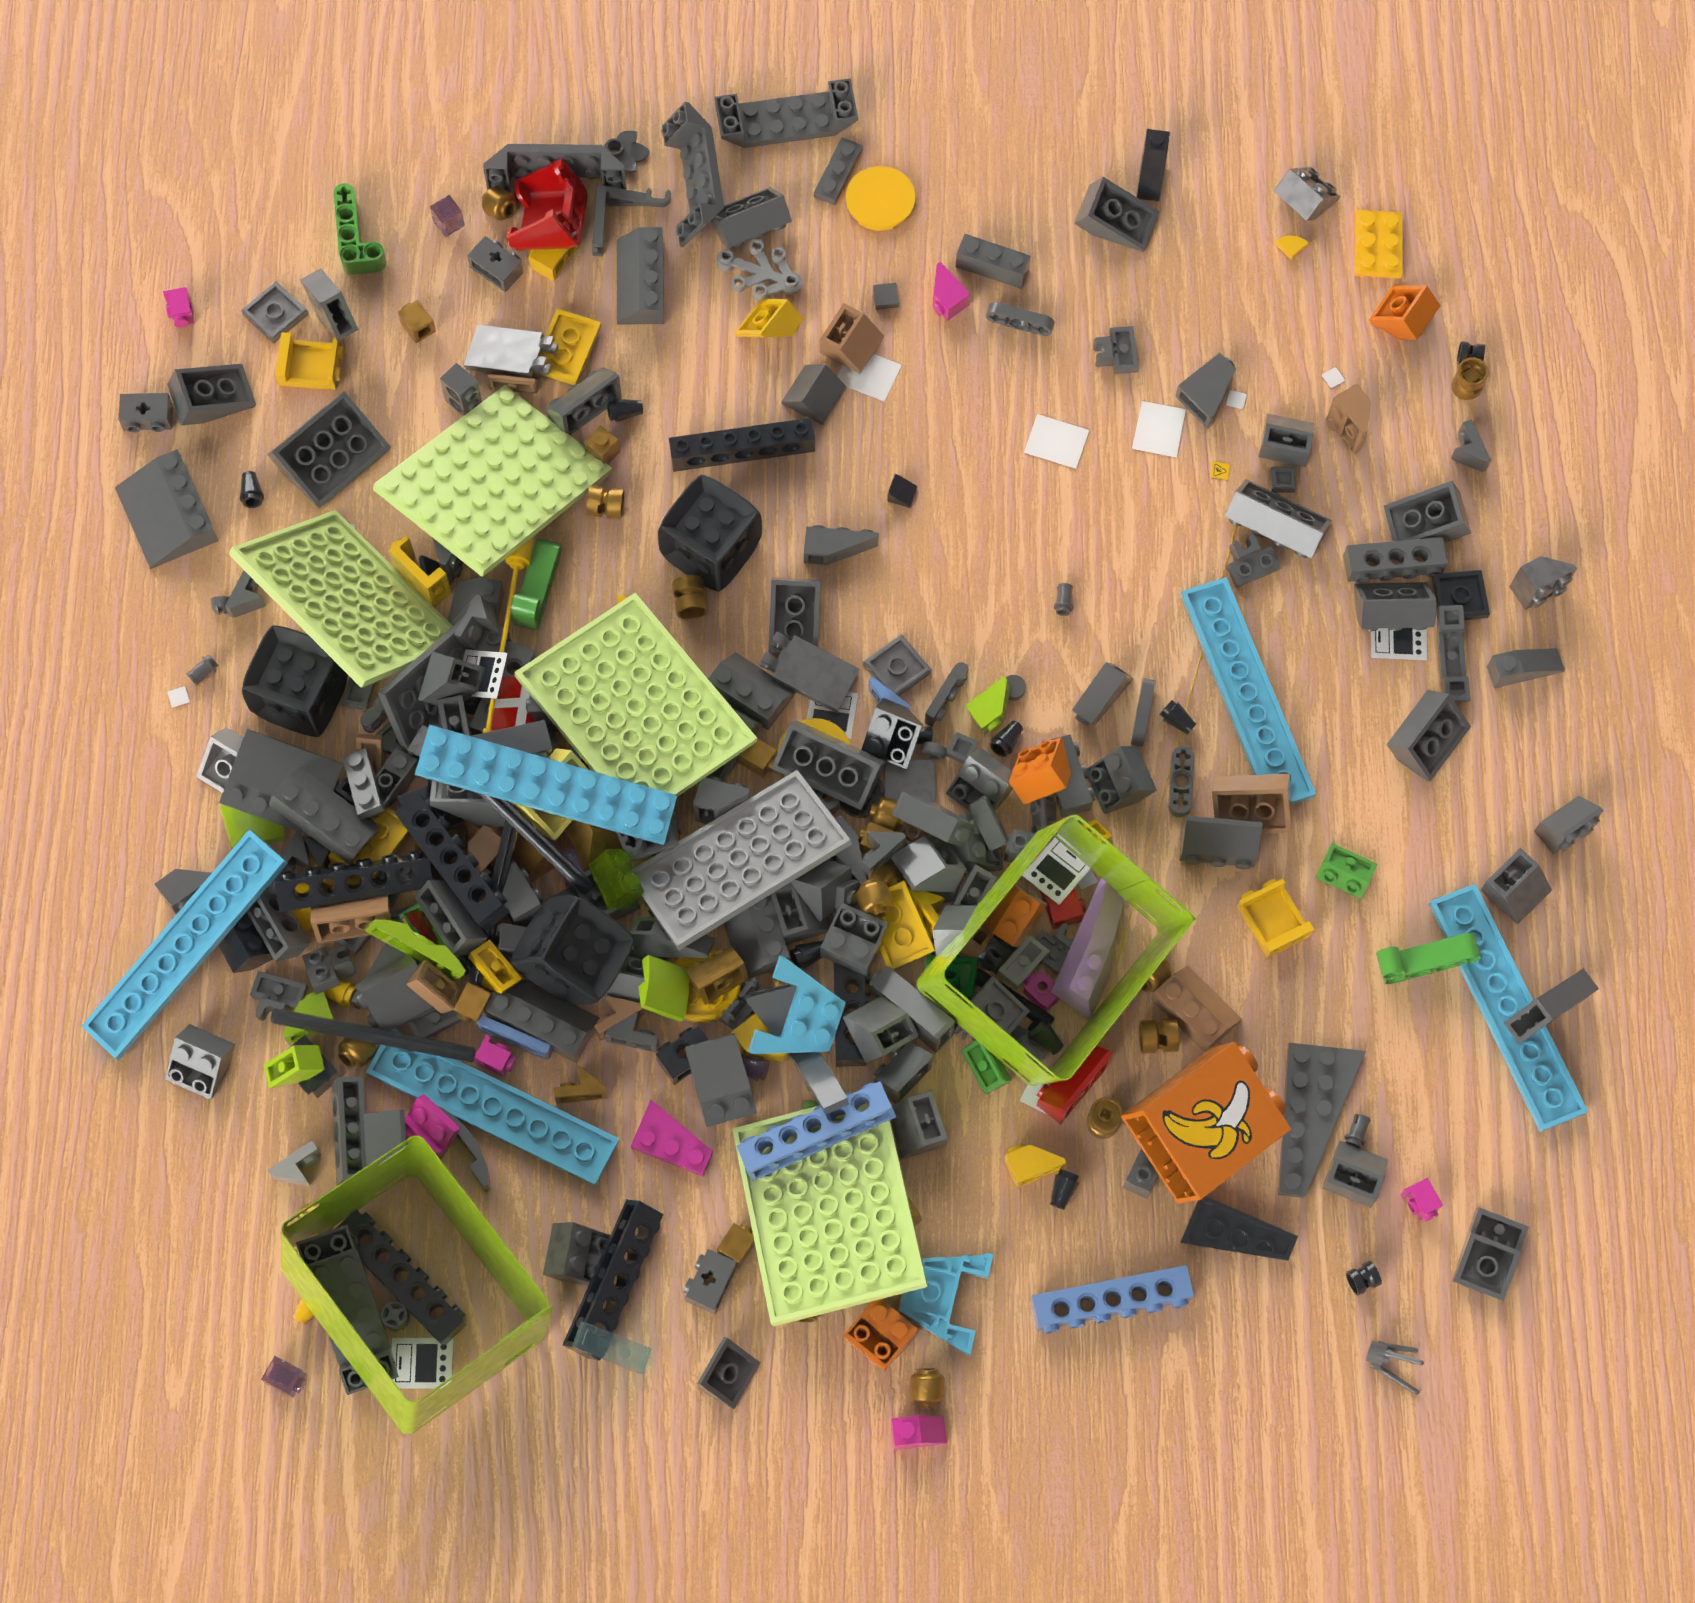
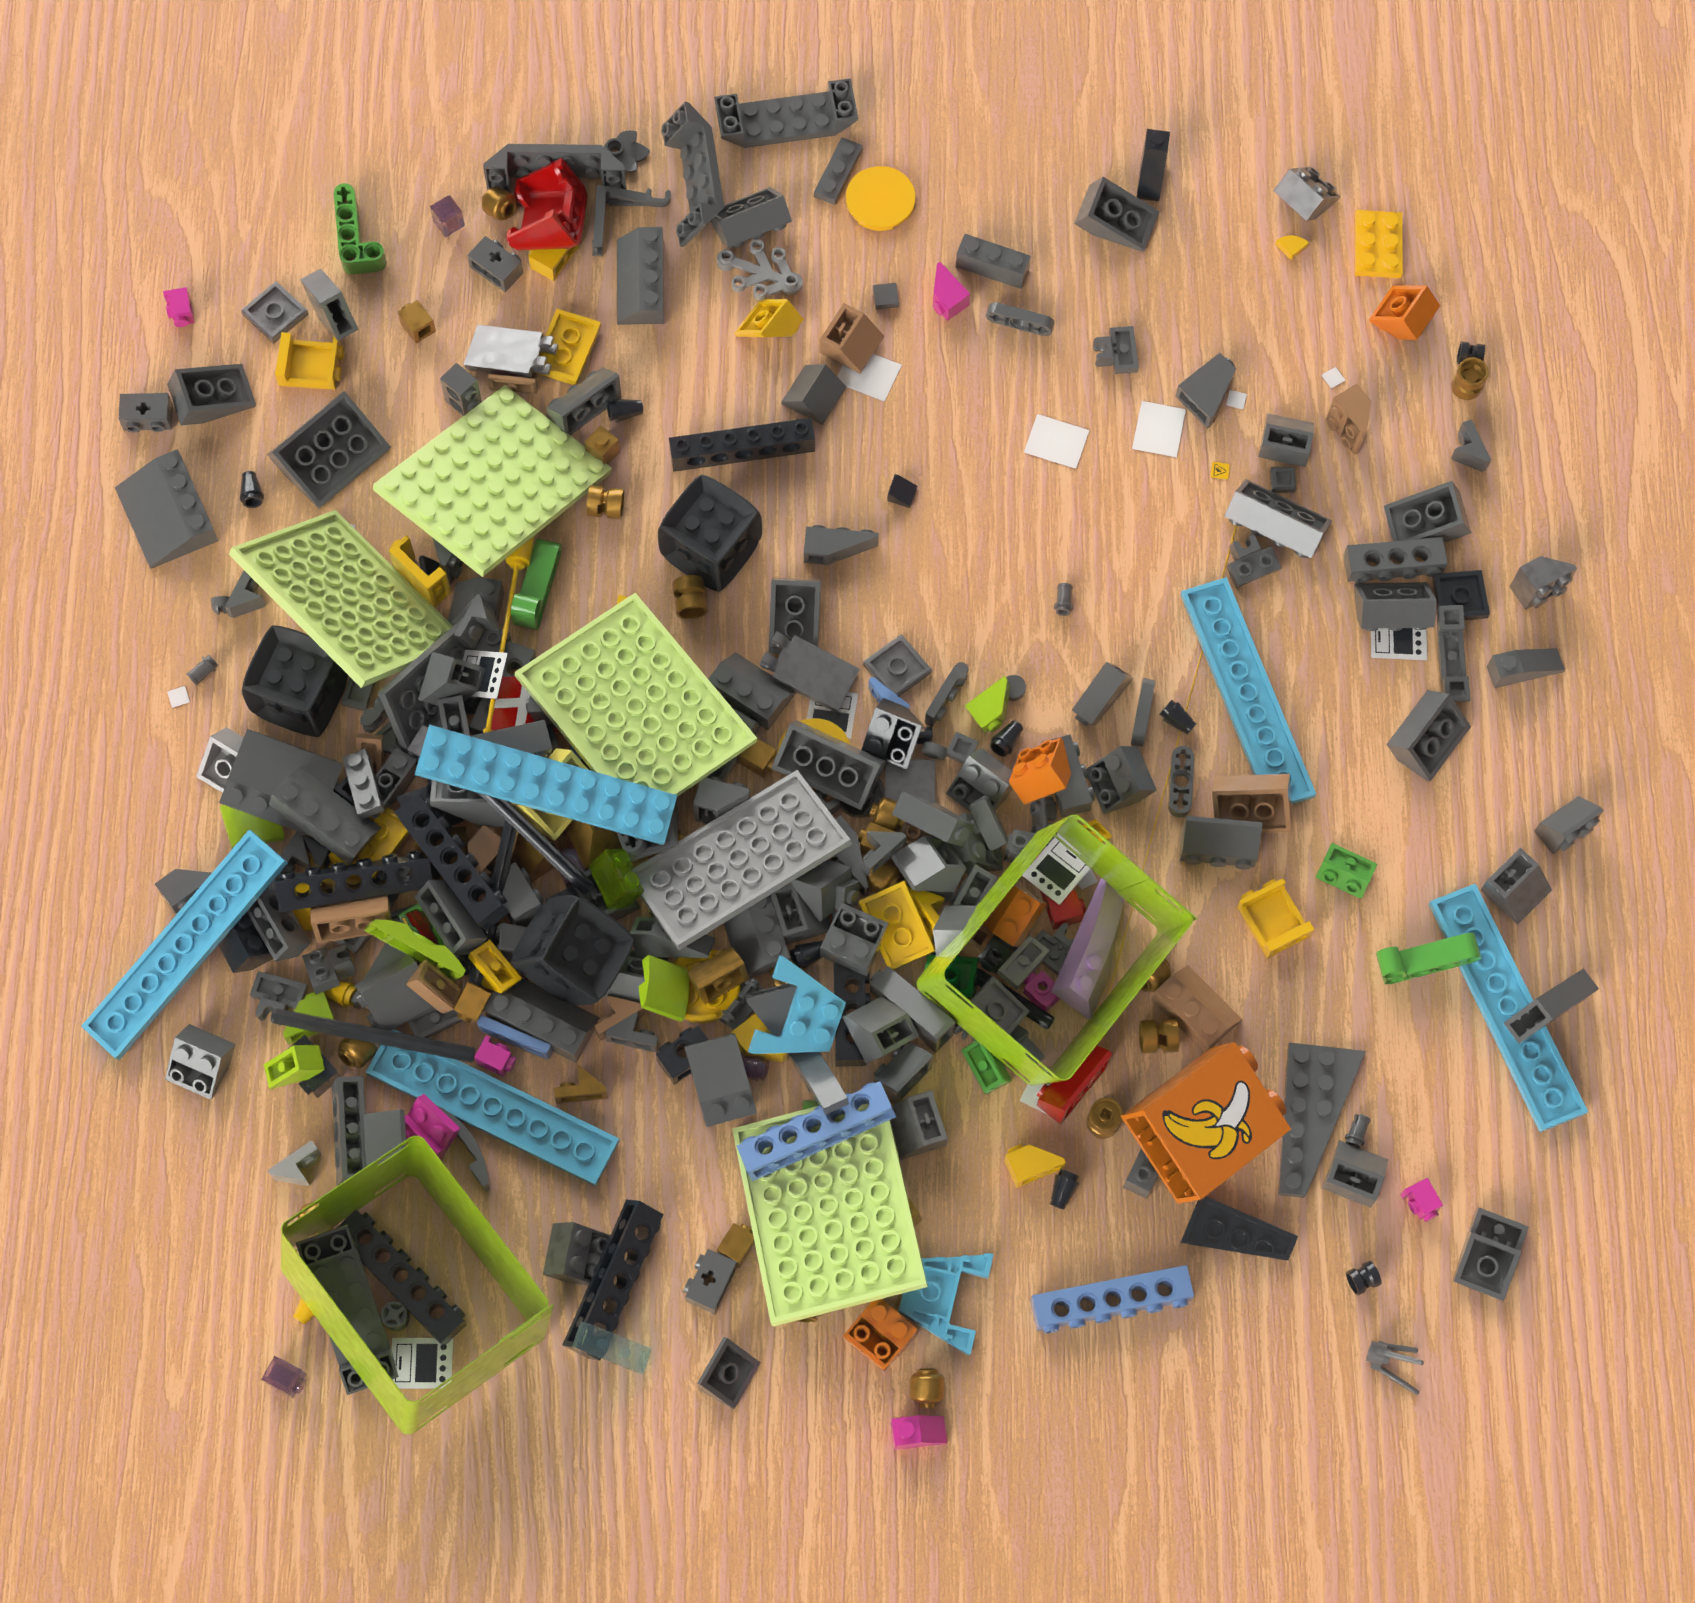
dark pink wing [631,1099,713,1177] -> none
pearl gold head [856,879,893,919] -> none
black cone [1027,1017,1064,1055] -> none

